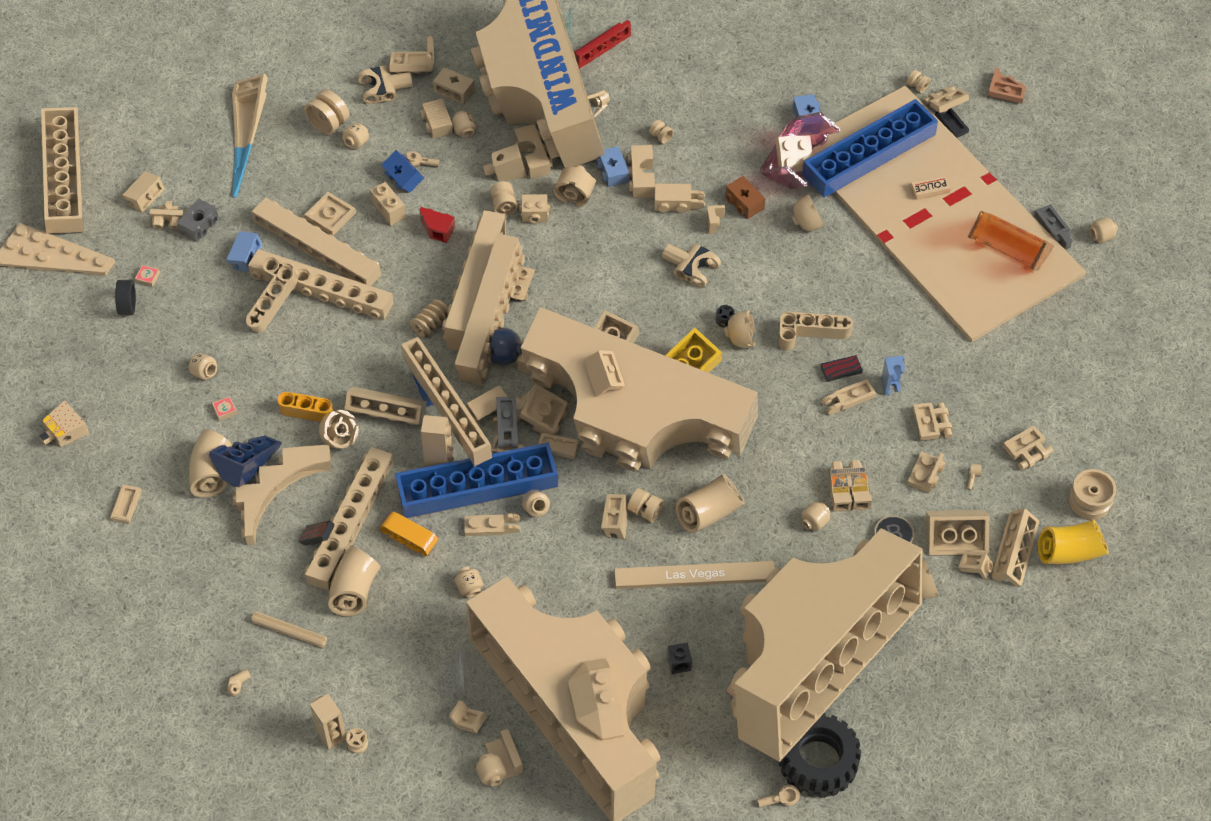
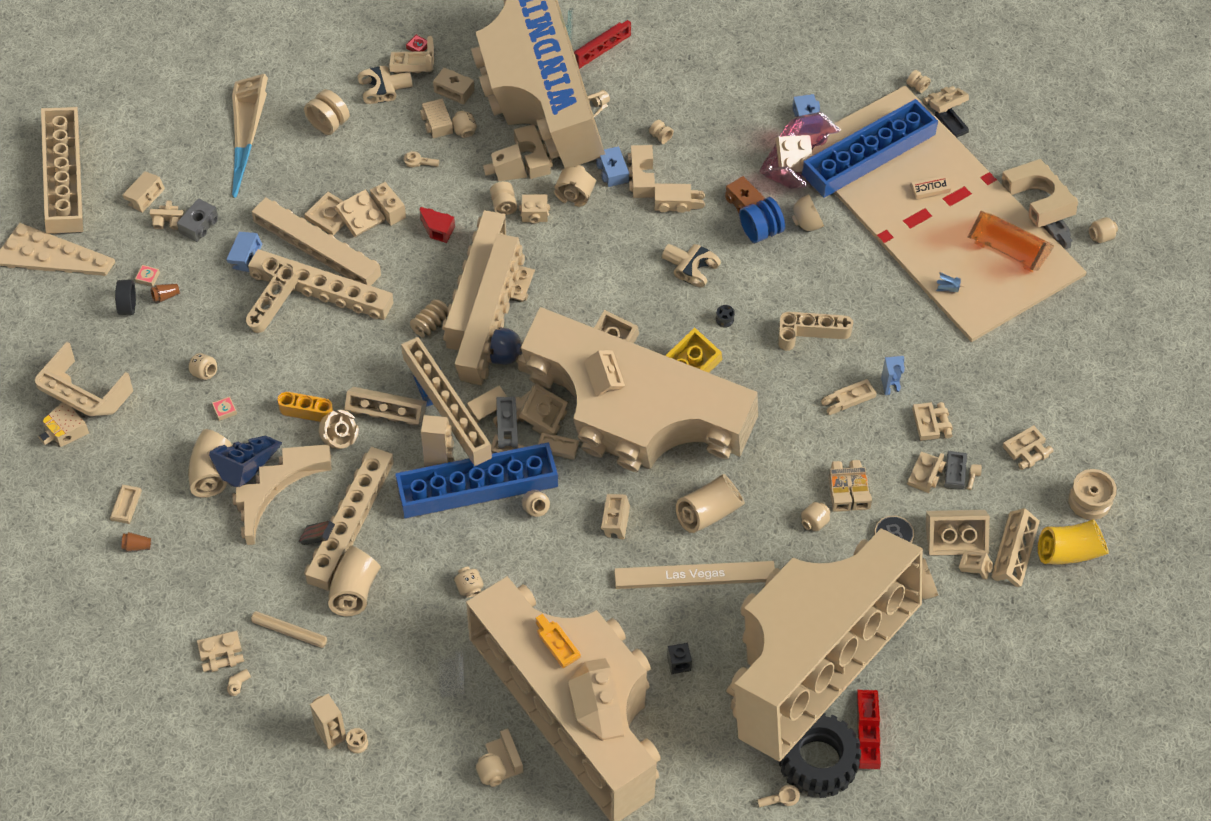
tan head [342,123,369,149] -> none
light orange beam [380,512,438,556] -> none
blue brick [382,150,424,193] -> none
tan bracket [449,701,487,734] -> none
tan hinge [465,513,520,536] -> none
tan wheel [627,488,664,523] -> none
tan bracket [706,205,725,234] -> none
tan cylinder [725,310,755,348] -> none
tile [820,355,863,382] -> none
nougat wing [988,67,1026,104] -> none
none -> tan windscreen [35,342,133,416]
none -> dark orange cone [121,532,151,552]
none -> dark orange cone [150,283,180,303]
none -> tan plate [197,631,244,672]
none -> tan plate [335,189,386,237]
none -> tile [406,34,427,52]
none -> light orange hinge [535,613,581,668]
none -> blue wheel [739,197,785,244]
none -> red slope [857,689,881,769]
none -> flat silver piece [936,272,965,292]
none -> dark grey plate [944,451,967,490]
none -> tan arch [1002,159,1078,228]

